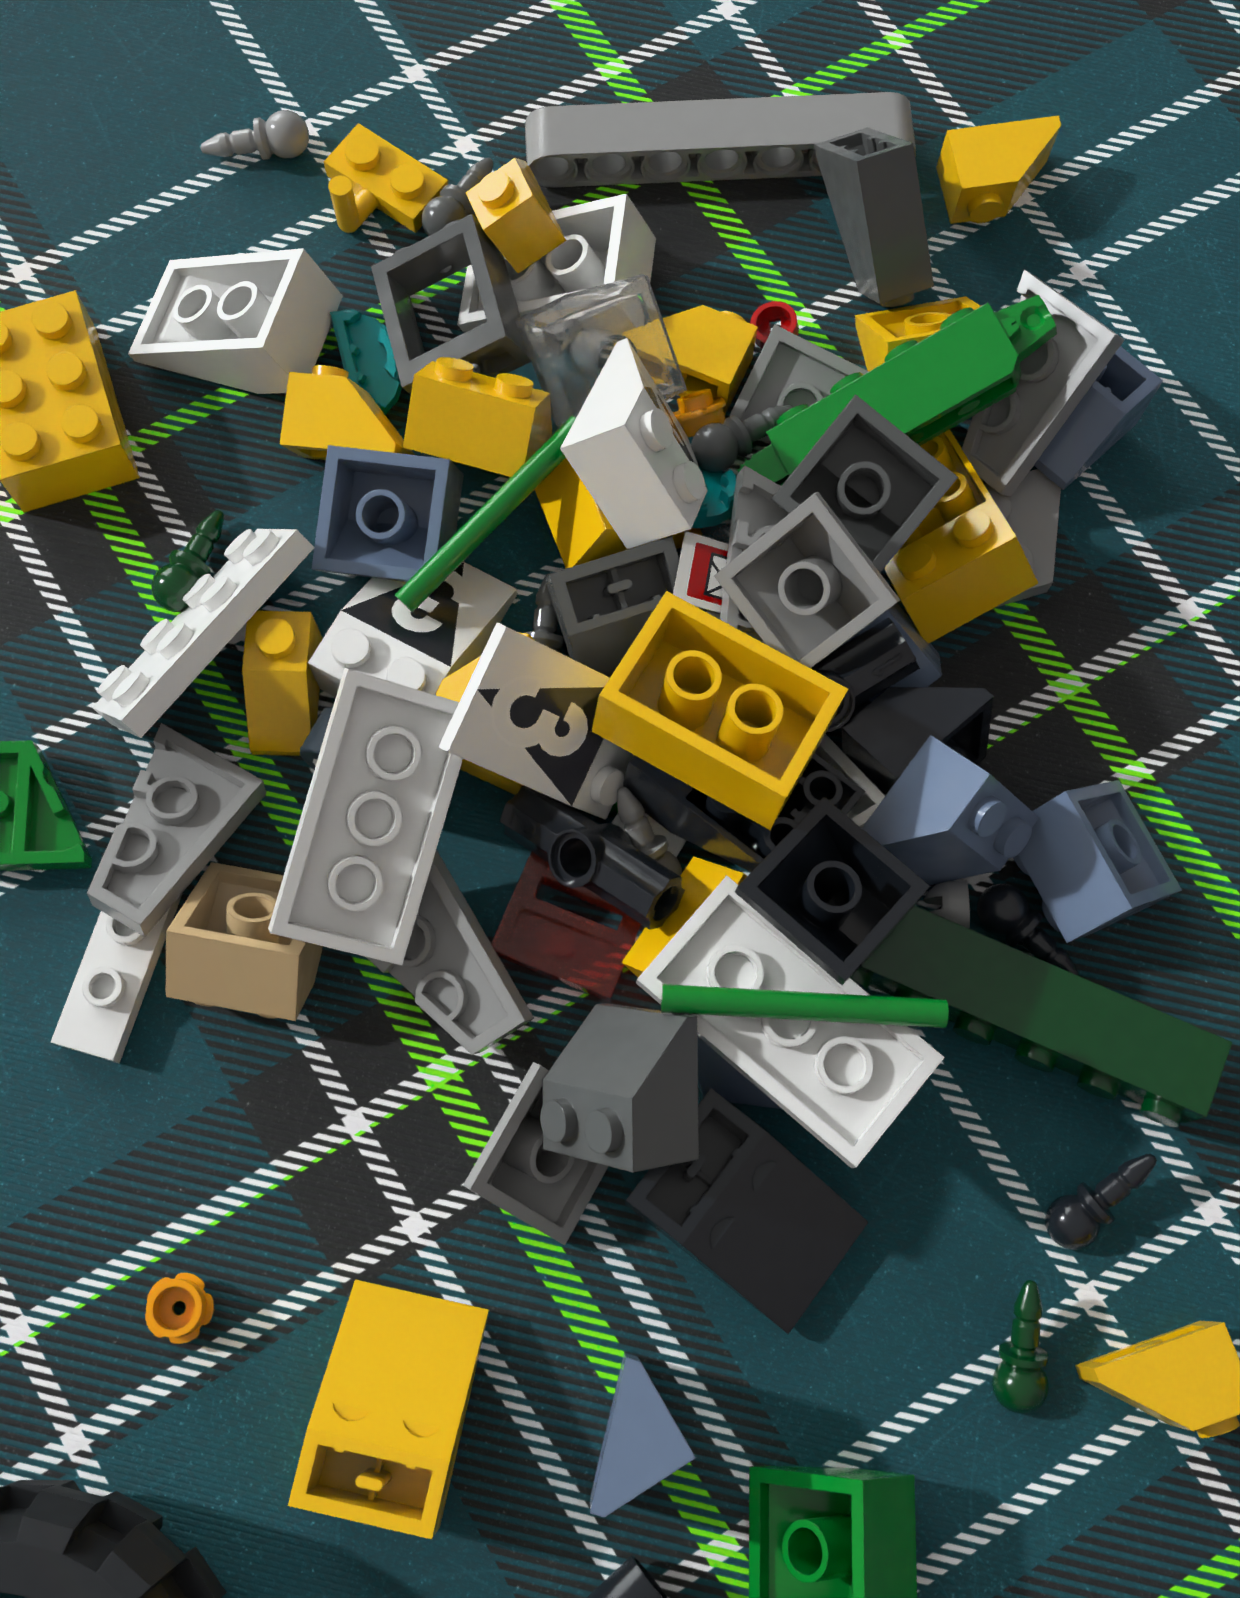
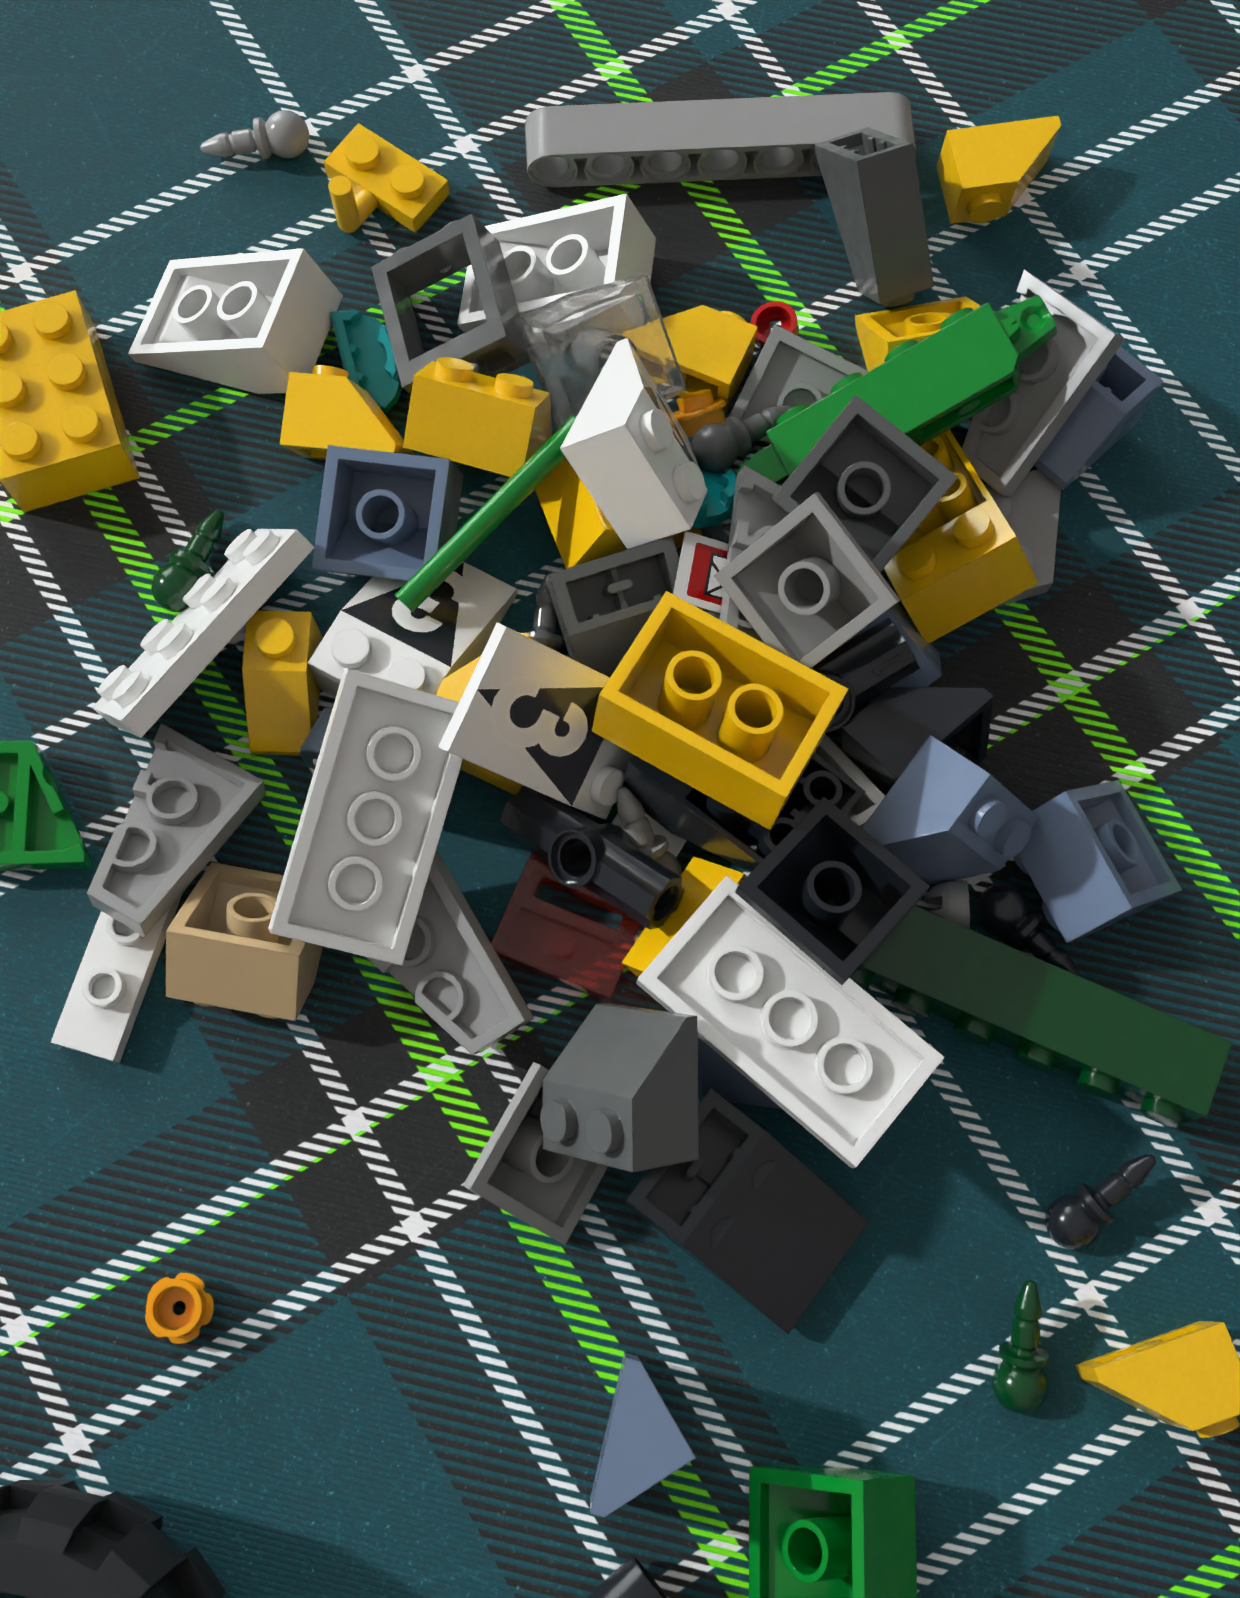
yellow slope [288,1280,489,1539] -> none
dark grey bar [422,158,493,236] -> none
yellow slope [465,158,567,274] -> none
green bar [661,984,949,1028] -> none

